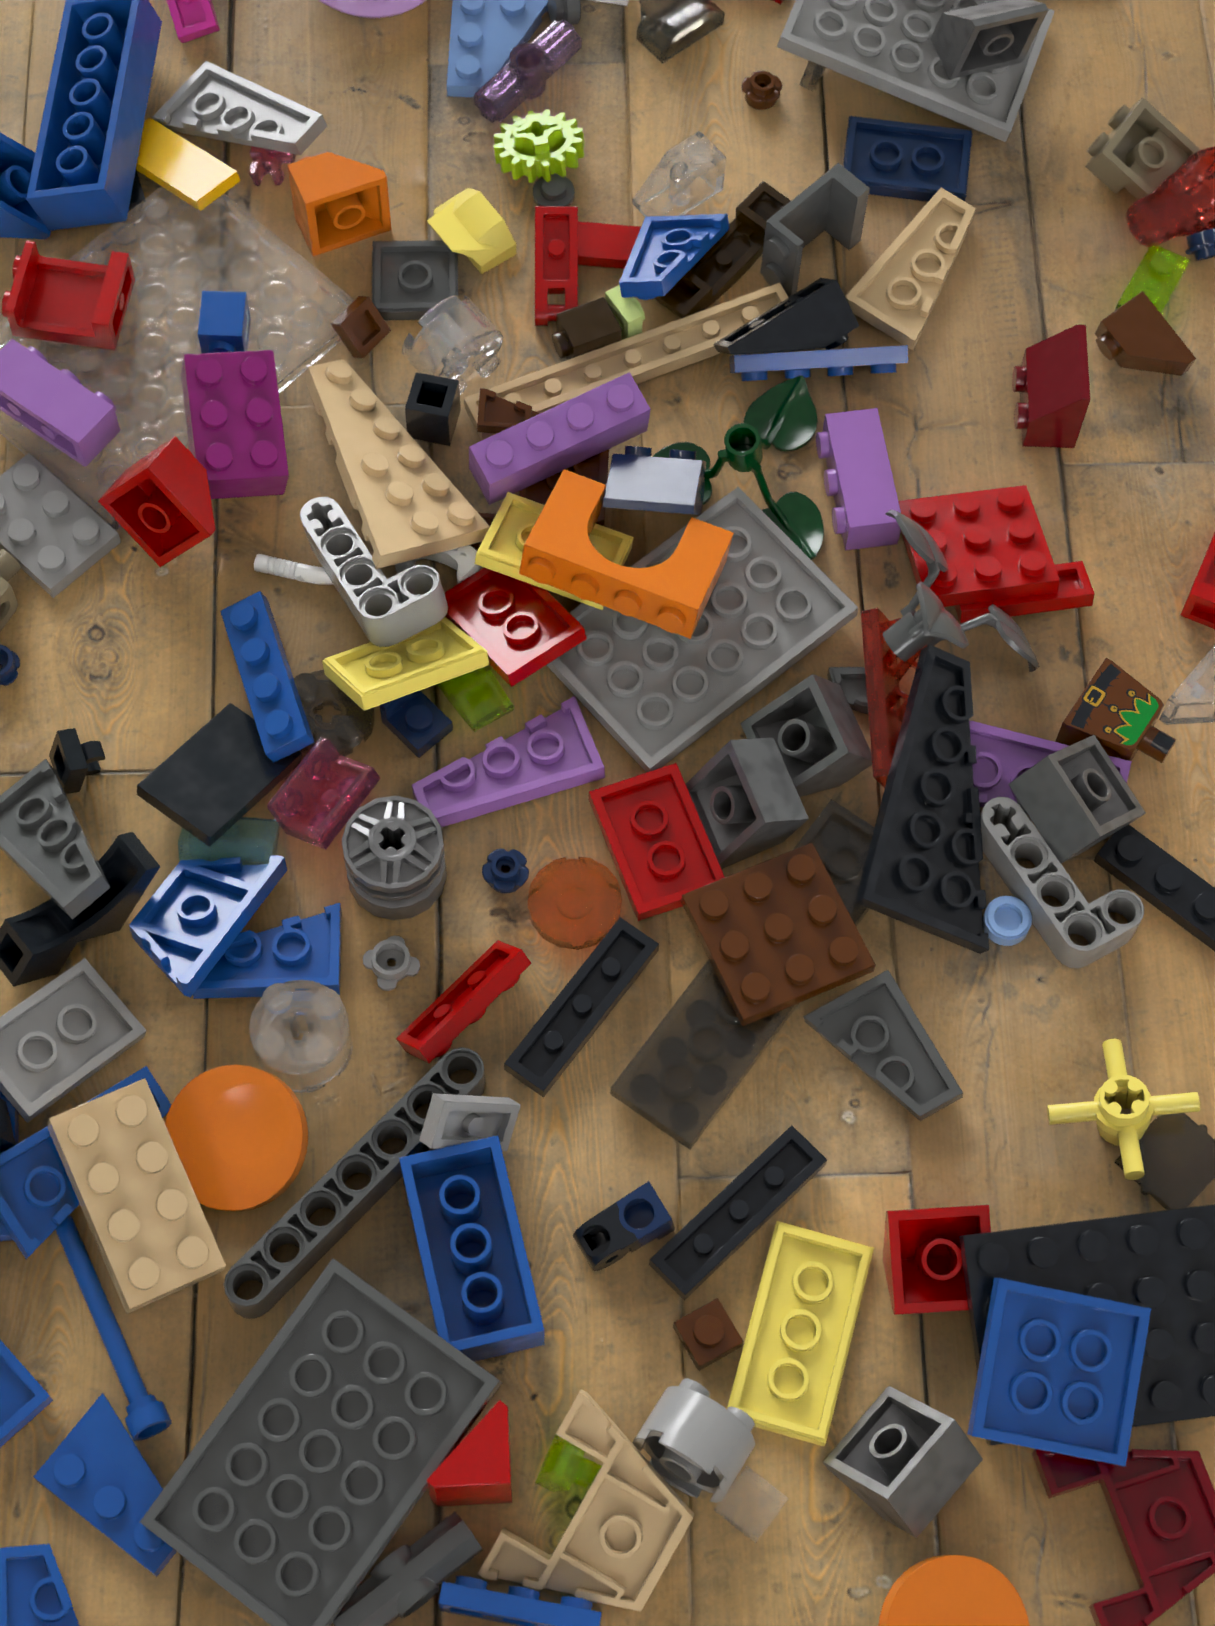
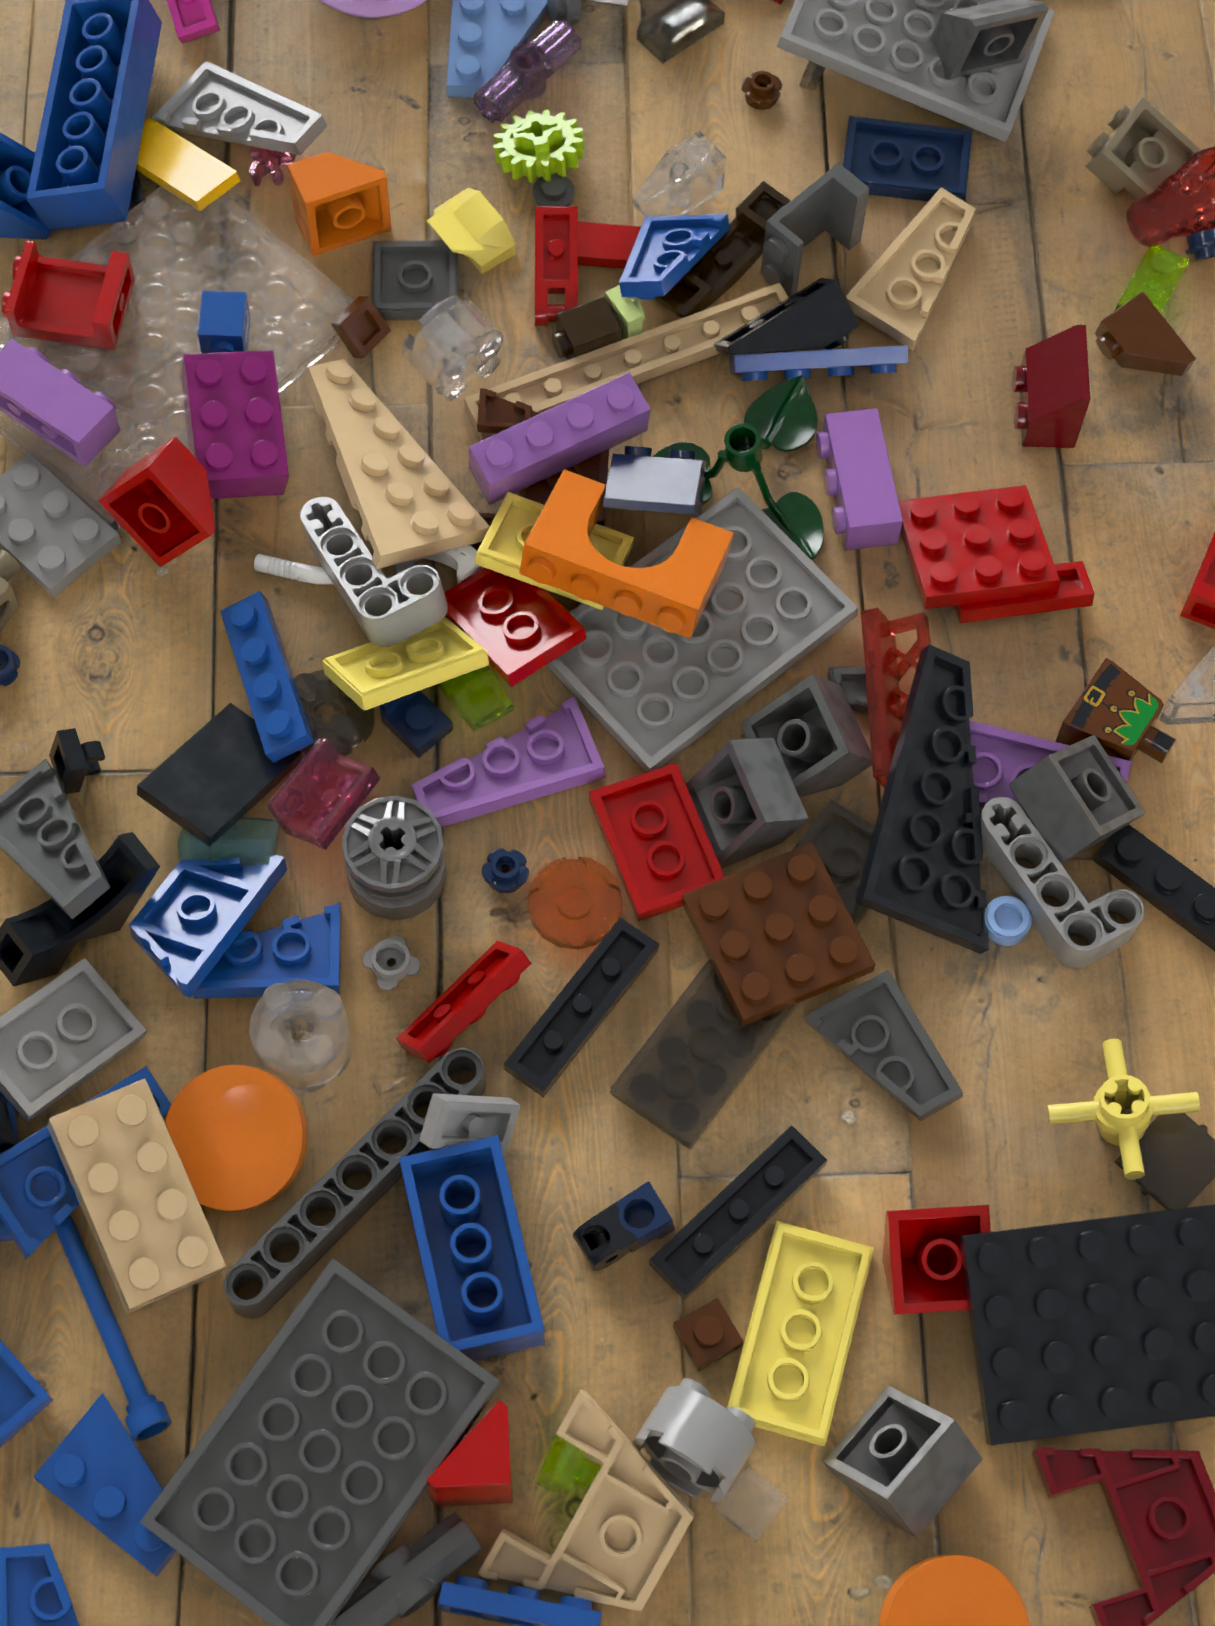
black brick [405,372,461,446] -> none
dark grey plant [882,509,1039,672] -> none
blue plate [967,1277,1151,1467] -> none

